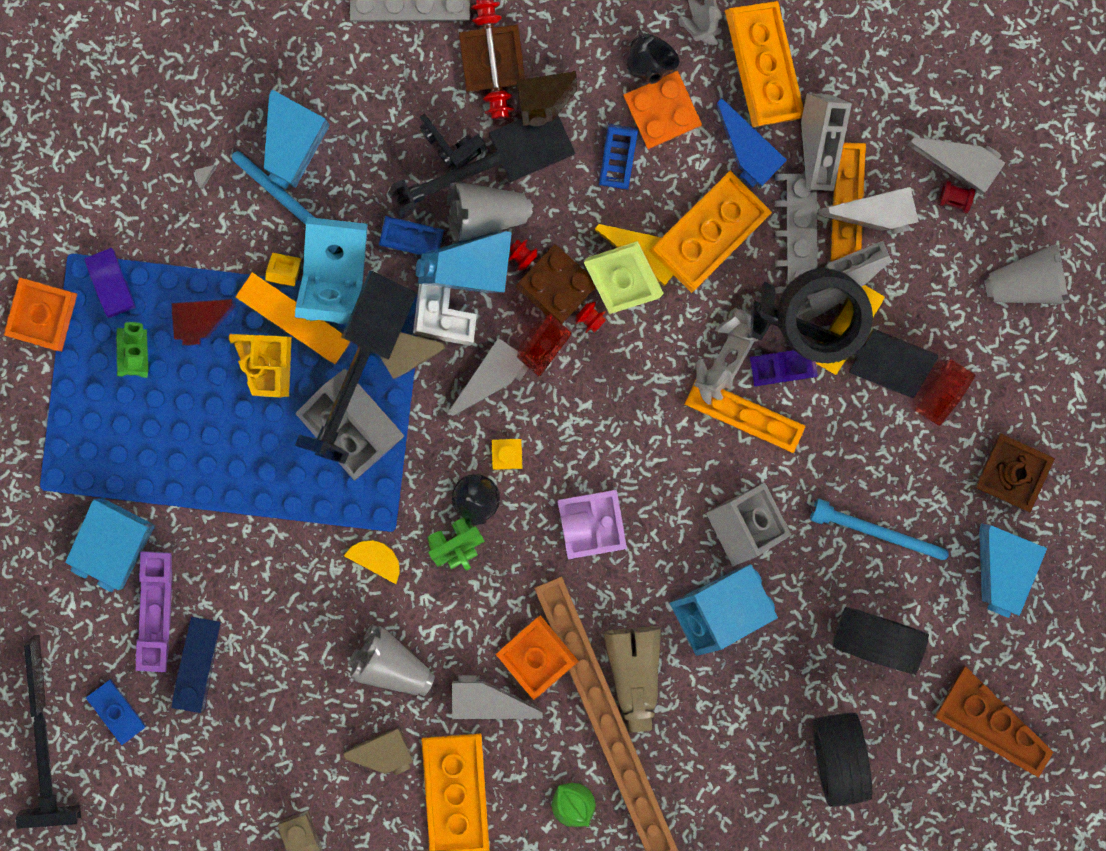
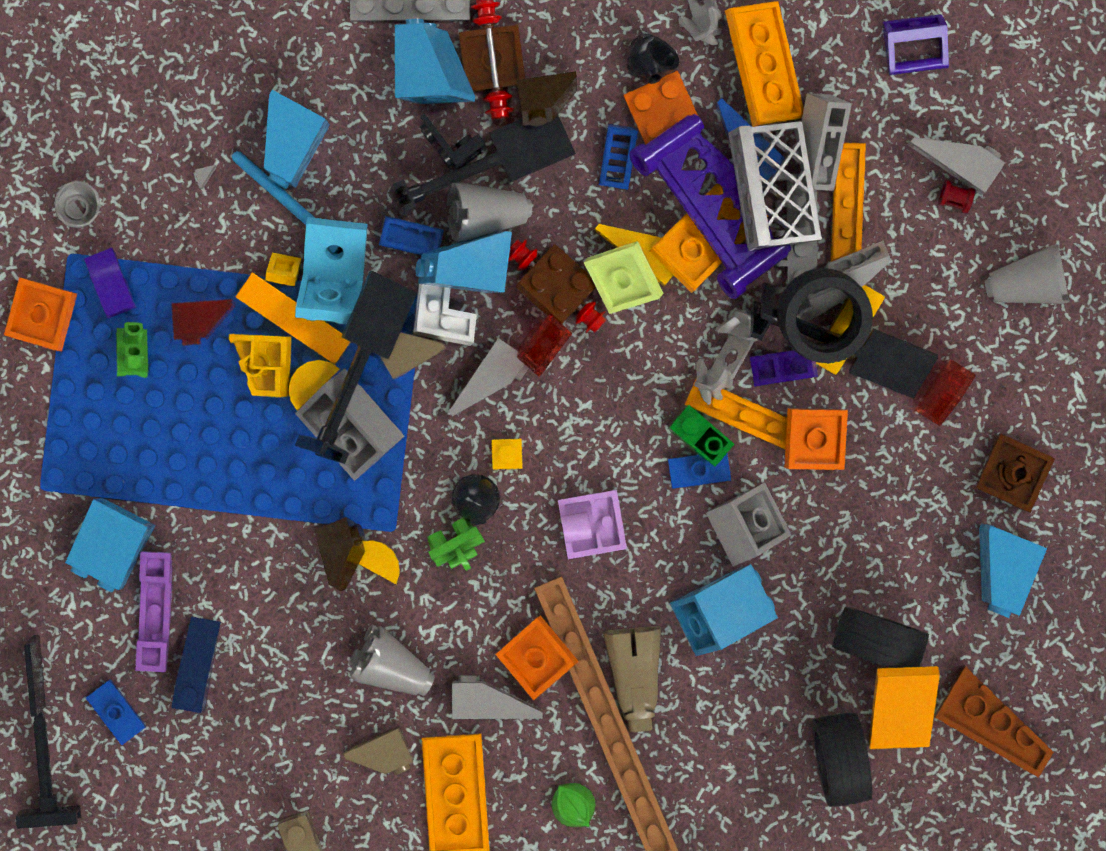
dark azure piece [810,498,949,560] -> none
light grey slope [818,187,919,234] -> none
none -> light grey hair [54,180,100,228]
none -> yellow tile [288,360,340,411]
none -> dark brown slope [314,517,365,591]
none -> dark azure slope [395,19,475,104]
none -> dark purple piece [629,114,791,299]
none -> green slope [667,405,734,467]
none -> blue plate [668,453,731,489]
none -> light grey fence [728,121,822,251]
none -> orange plate [784,408,848,470]
none -> light orange tile [869,666,940,749]
none -> dark purple tile [883,14,949,75]

